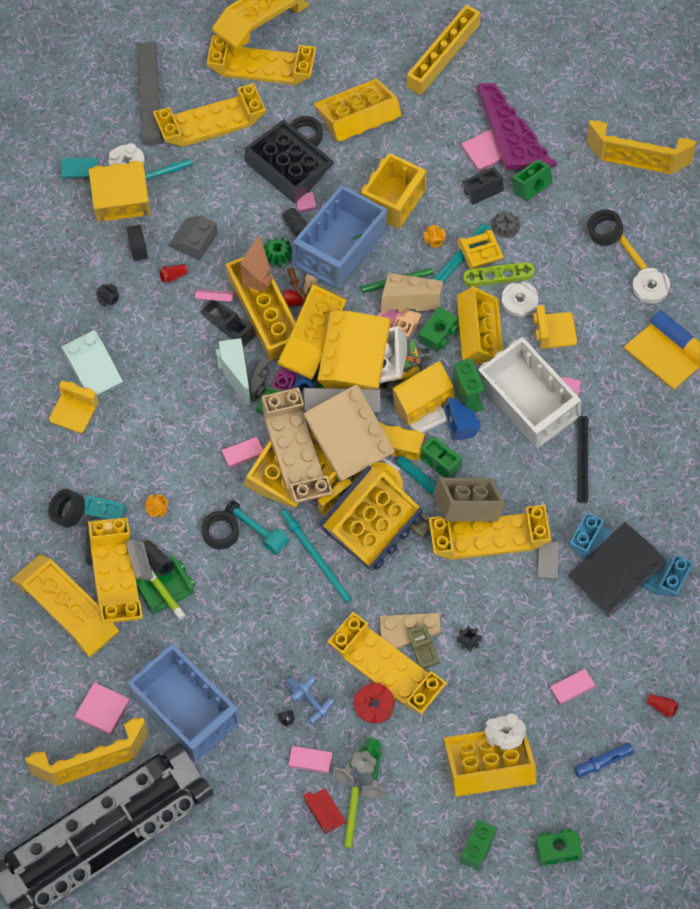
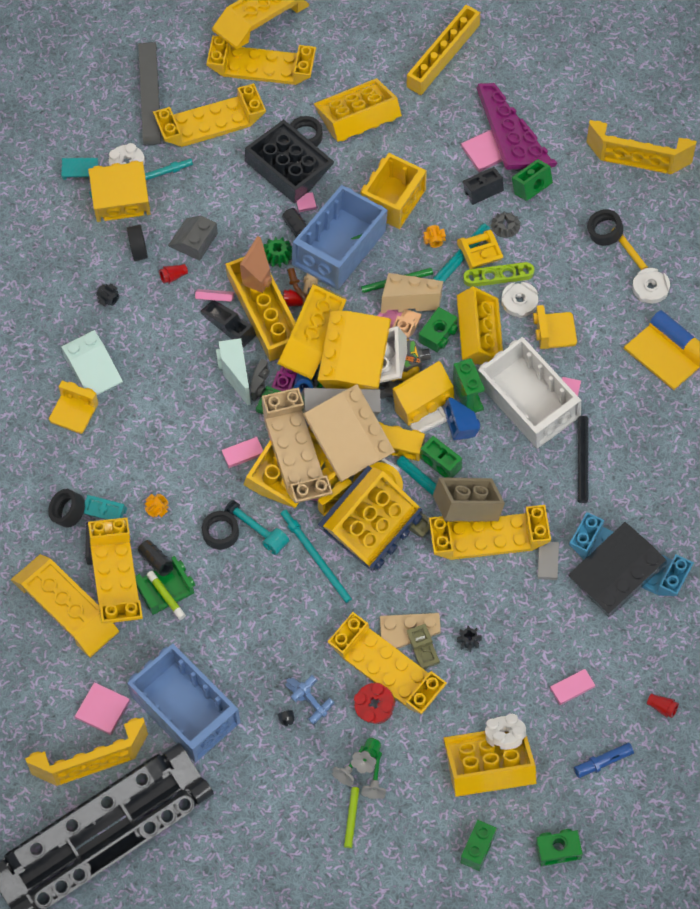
light grey tile [126,540,153,580] -> none
bright pink tile [288,746,332,774] -> none
red panel [303,789,346,835] -> none

